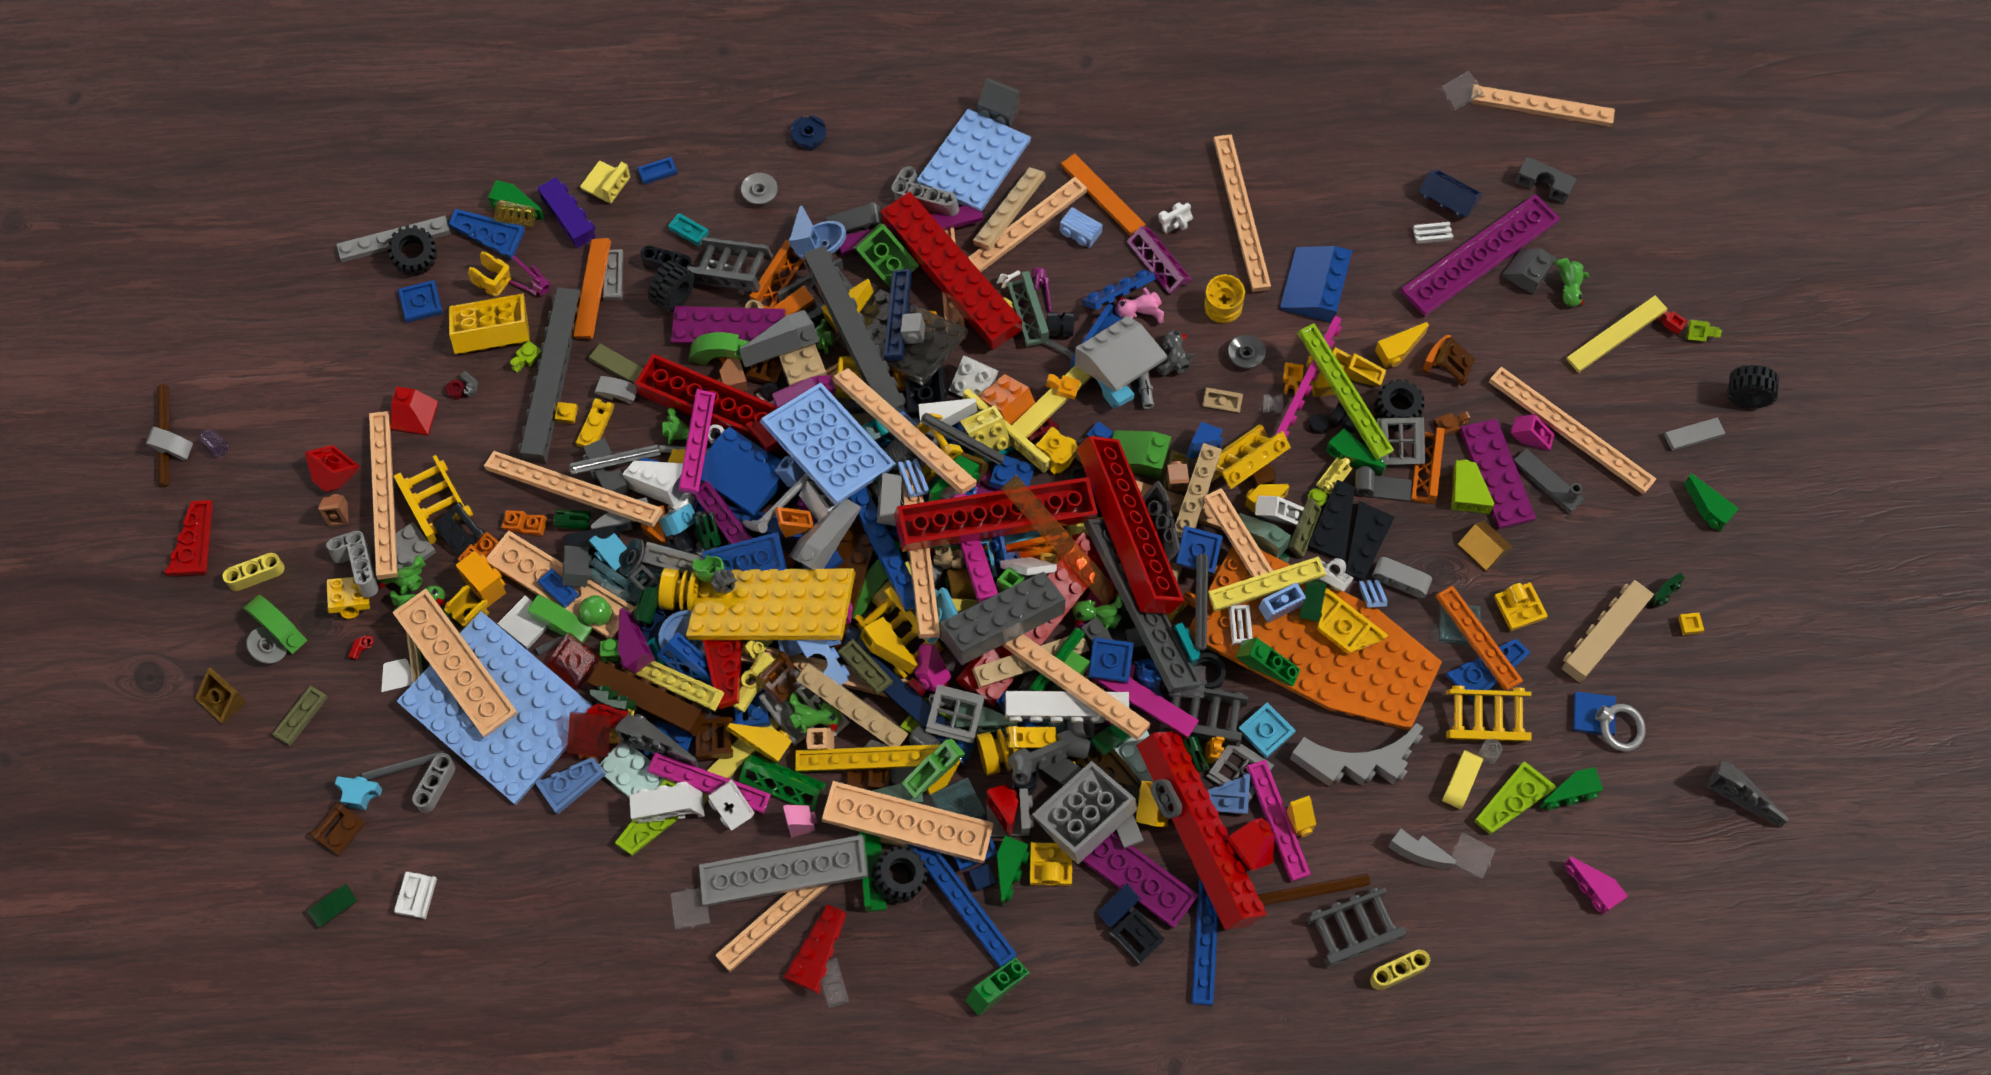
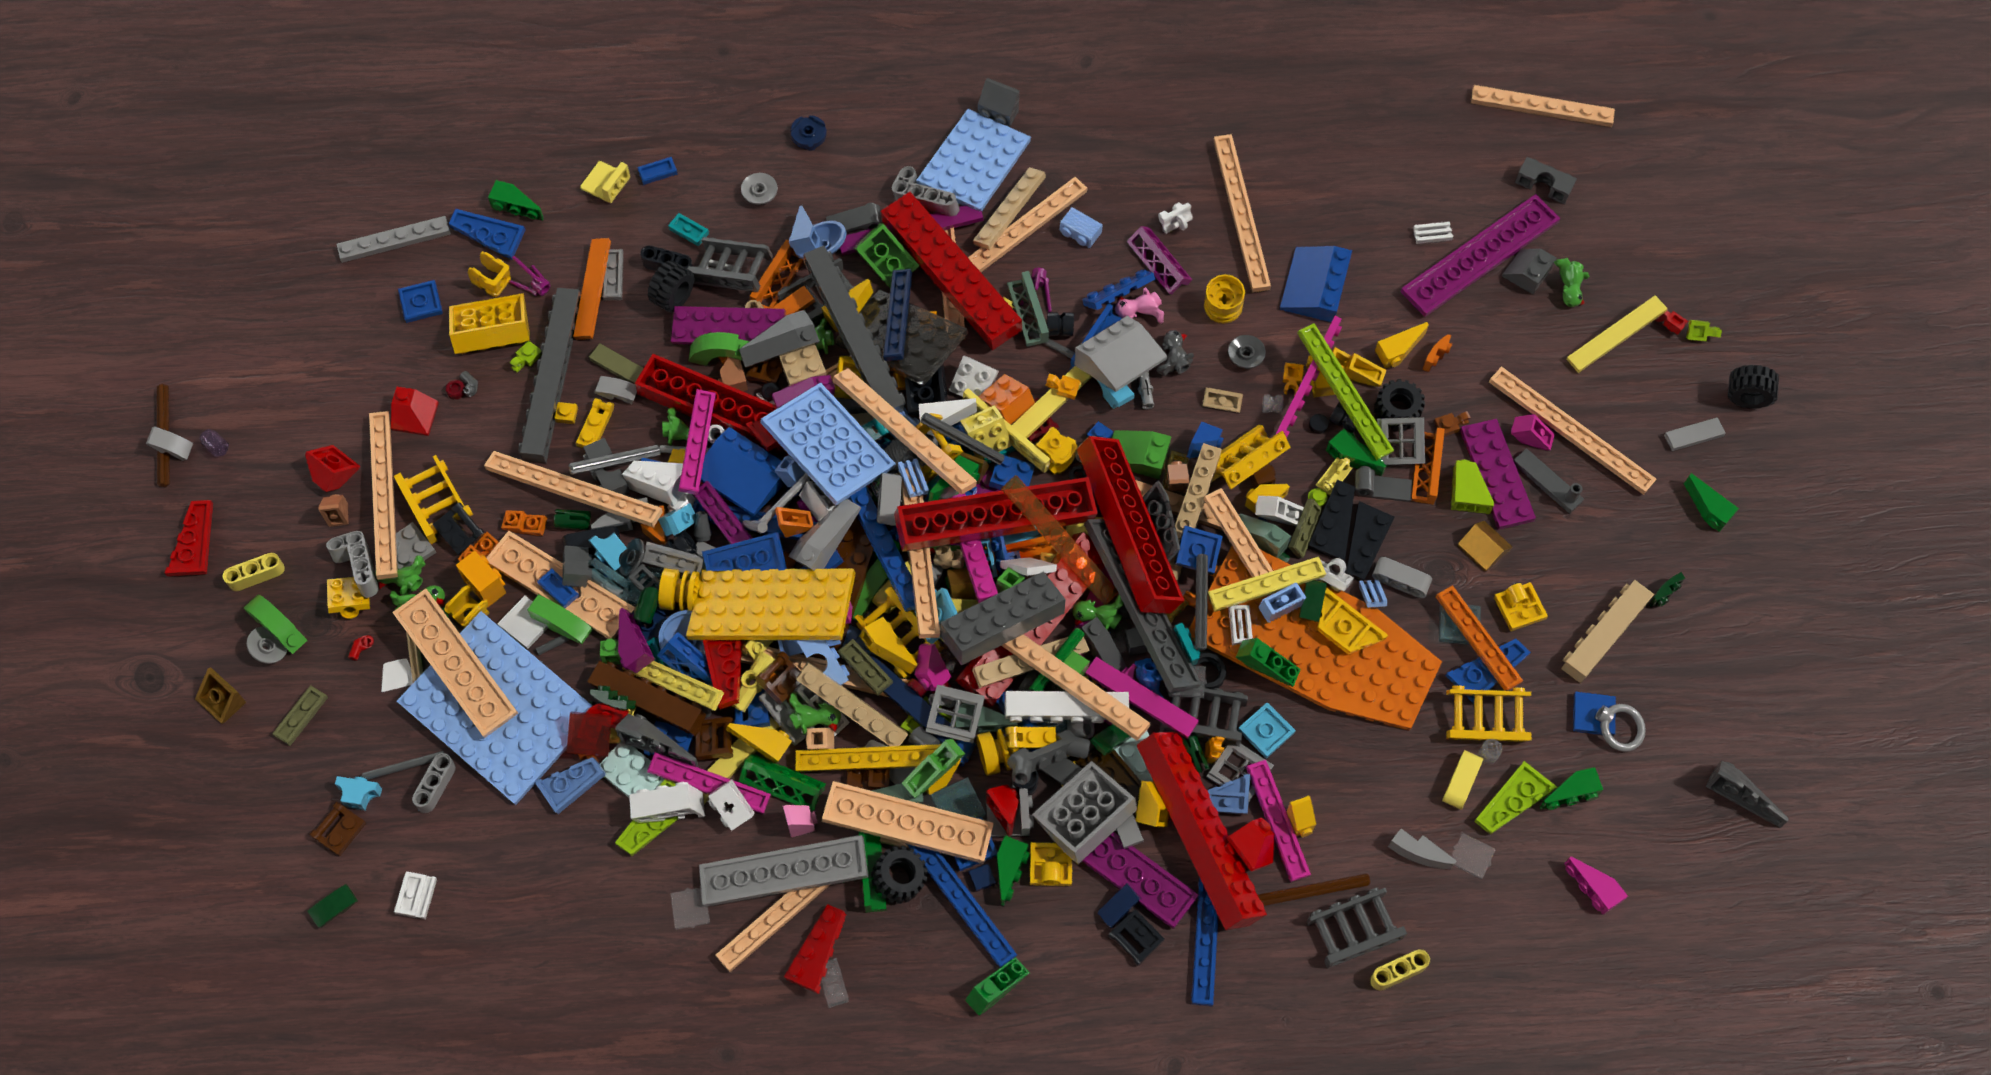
black tyre [388,225,437,276] -> none
clear yellow slope [494,200,536,227] -> none
dark purple brick [537,177,596,248] -> none
clear red tile [546,633,599,689] -> none
bright green hair [579,595,612,626] -> none
bright green hair [692,555,725,582] -> none
dark green arm [694,511,721,549] -> none
dark grey gear [710,569,737,593] -> none
light grey brick [901,313,925,344] -> none
white hand [997,270,1020,289] -> none
orange tile [1061,154,1146,236] -> none
blue tile [1088,637,1134,683] -> none
dark grey plate [1151,779,1182,818] -> none
light grey arch [1290,723,1423,787] -> none
dark blue slope [1419,169,1484,217] -> none
reddish brown plate [1436,337,1475,386] -> none
clear piece [1442,71,1484,109] -> none
yellow plate [1678,612,1704,635] -> none

